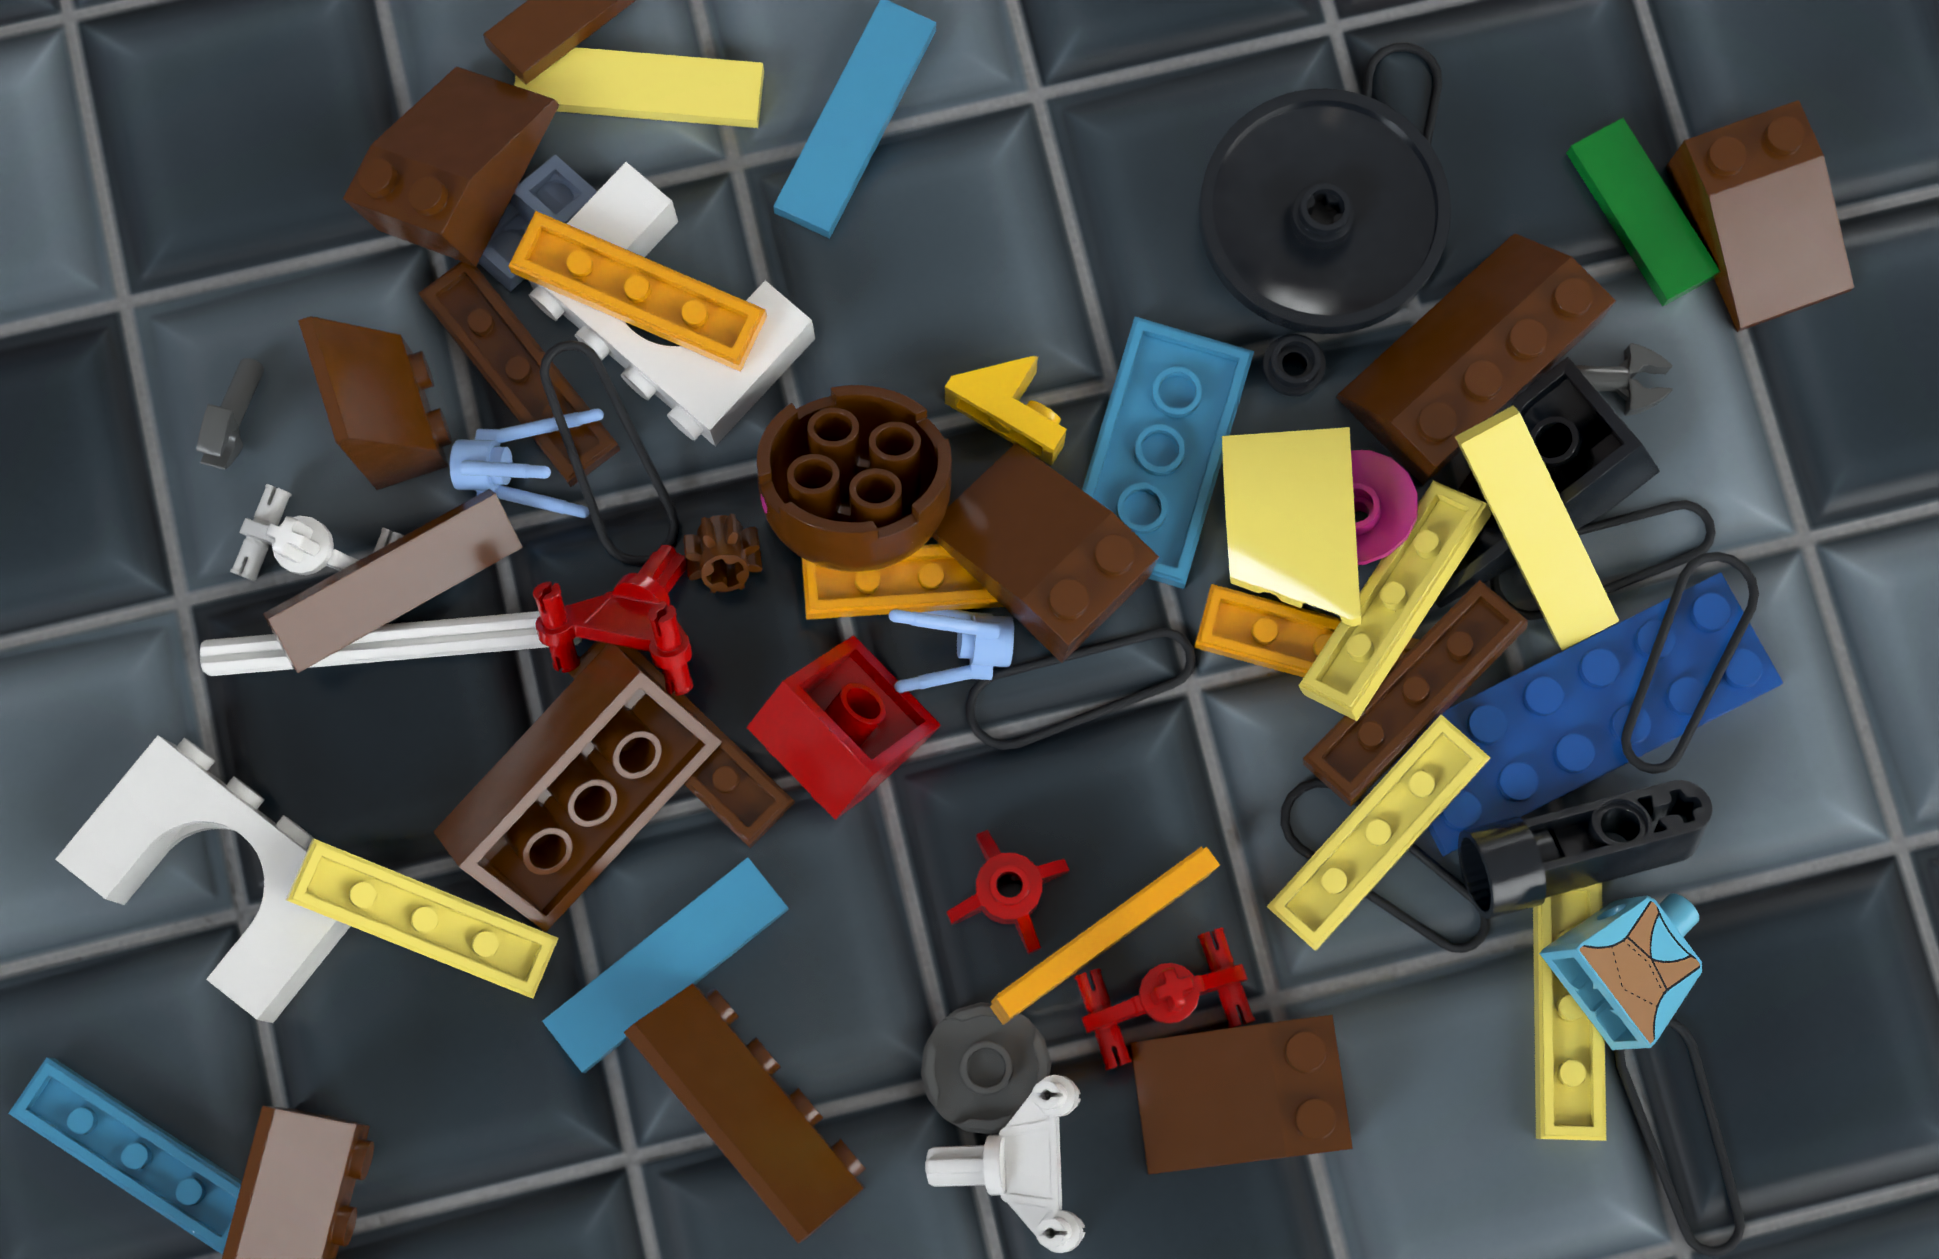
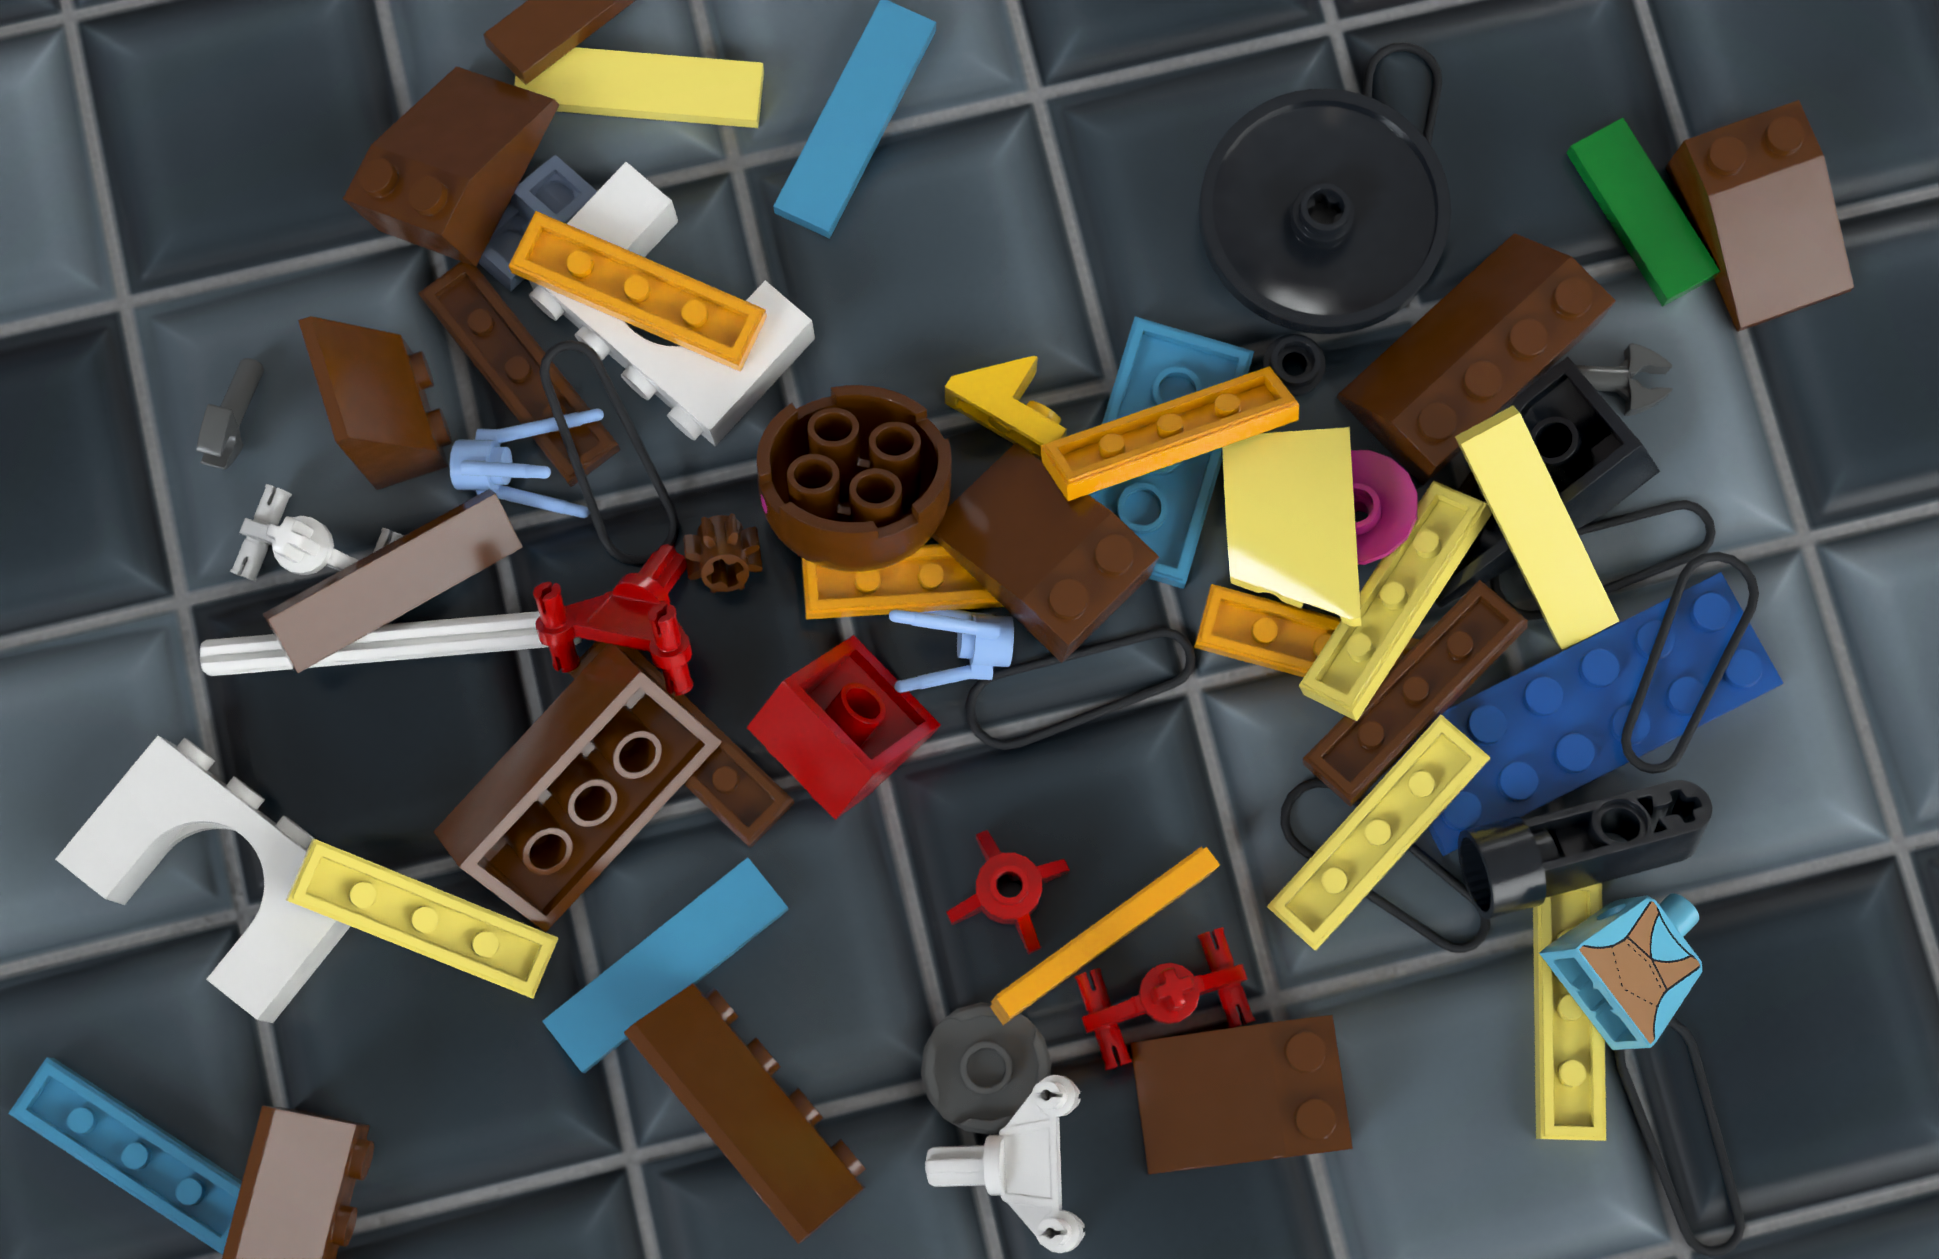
none -> light orange tile [1041,366,1299,501]

